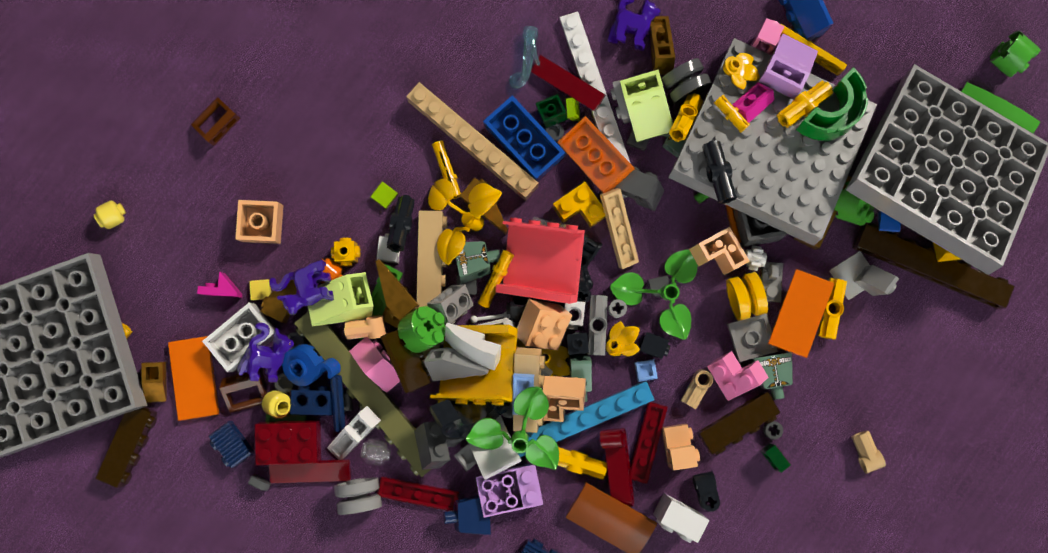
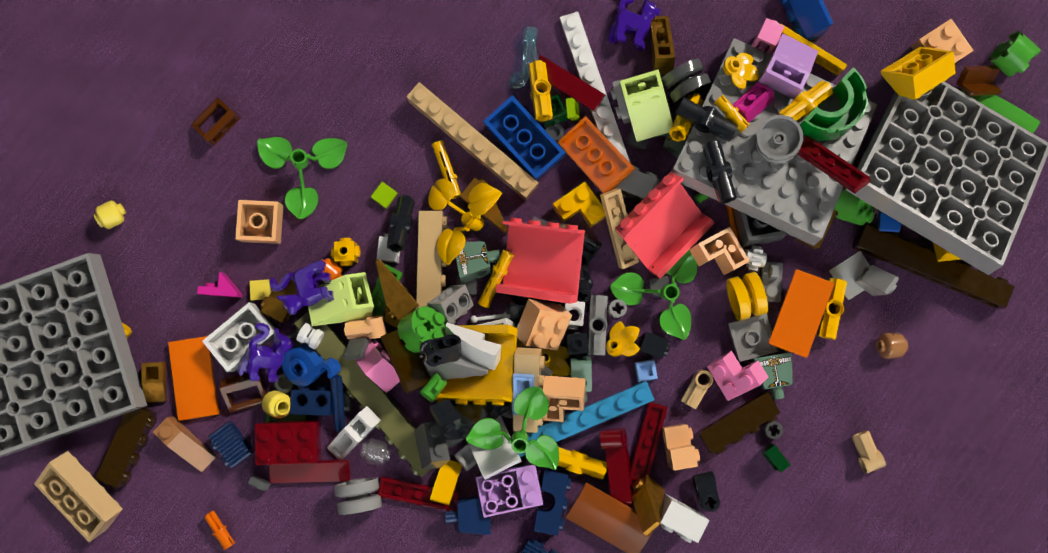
none -> tan brick [34,451,123,542]
none -> medium nougat slope [153,416,216,472]
none -> orange axle [204,511,235,550]
none -> bright green plant [257,137,347,219]
none -> white wheel [296,323,324,350]
none -> dark grey tile [344,338,369,360]
none -> black piece [420,334,461,367]
none -> bright green piece [420,373,447,402]
none -> yellow slope [430,460,462,506]
none -> yellow piece [528,60,553,122]
none -> dark blue arch [534,469,571,536]
none -> coral panel [615,172,714,279]
none -> pearl gold slope [632,474,665,536]
none -> black piece [675,97,738,142]
none -> light grey wheel [755,115,803,164]
none -> dark red tile [797,136,870,194]
none -> medium nougat head [876,333,908,359]
none -> yellow slope [881,46,956,99]
none -> light nougat brick [911,19,974,63]
none -> reddish brown panel [956,65,1002,96]

